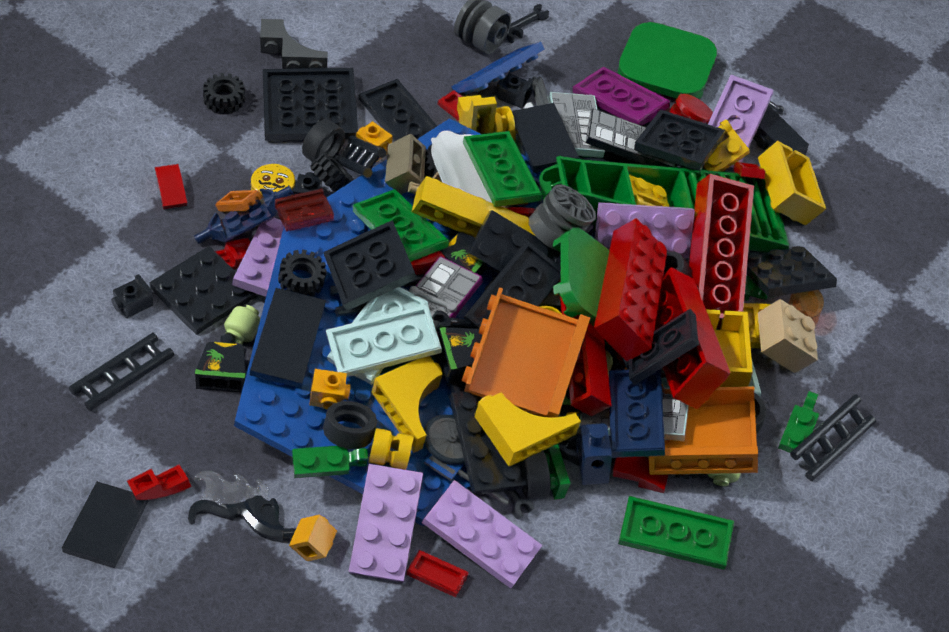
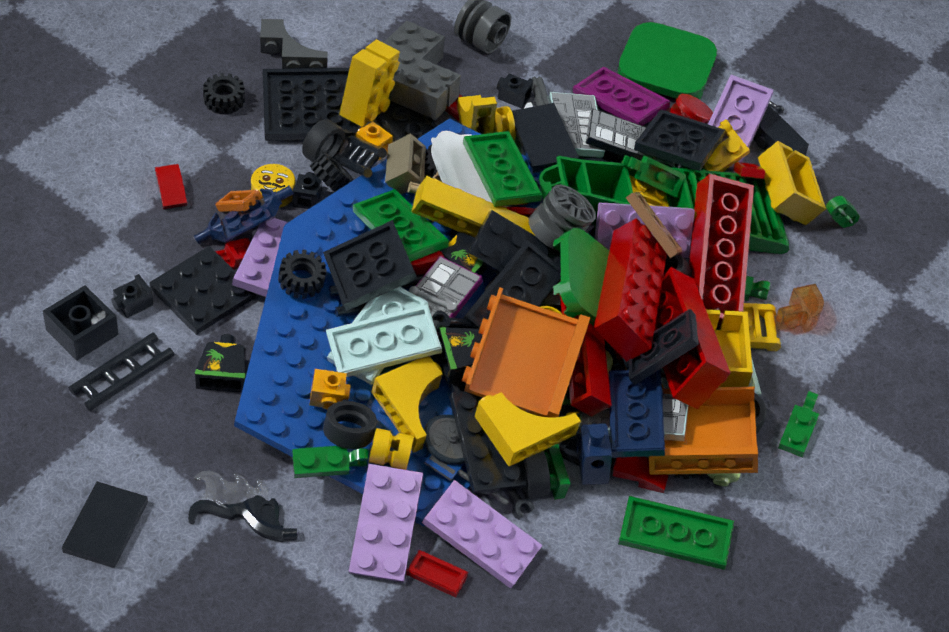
red slope [127,464,192,500] -> none
yellowish green head [224,305,260,344] -> none
black tile [249,288,326,388] -> none
clear red plate [275,189,334,232] -> none
light orange brick [289,514,337,561] -> none
blue plate [451,41,545,95] -> none
black bar [507,4,549,43] -> none
black plate [746,246,837,297] -> none
tan brick [758,299,818,373] -> none
black bar [790,394,876,481] -> none
none -> black brick [43,285,119,361]
none -> yellow piece [339,39,400,127]
none -> dark grey piece [383,21,461,120]
none -> green plate [621,155,686,197]
none -> medium nougat tile [626,192,682,258]
none -> green beam [826,196,860,228]

